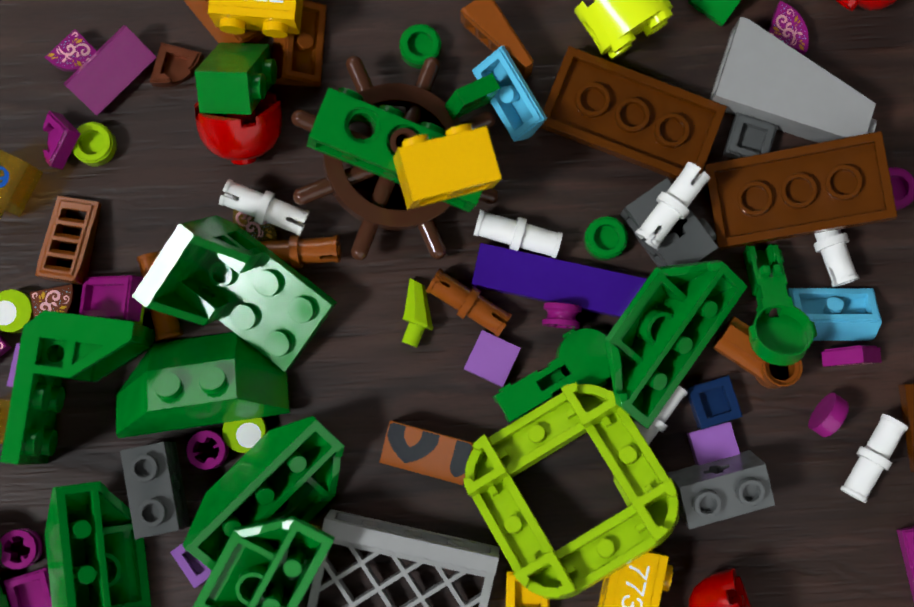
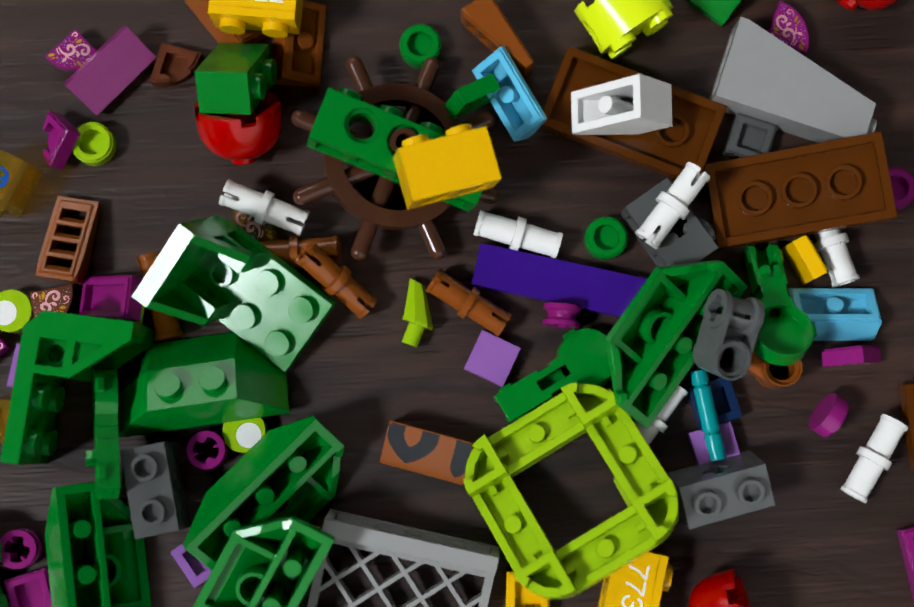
none -> green piece [85,368,121,500]
none -> dark orange pin [295,242,377,319]
none -> white slope [571,74,673,135]
none -> teal wheel [689,370,727,461]
none -> dark grey piece [692,289,765,380]
none -> yellow tile [781,234,828,285]

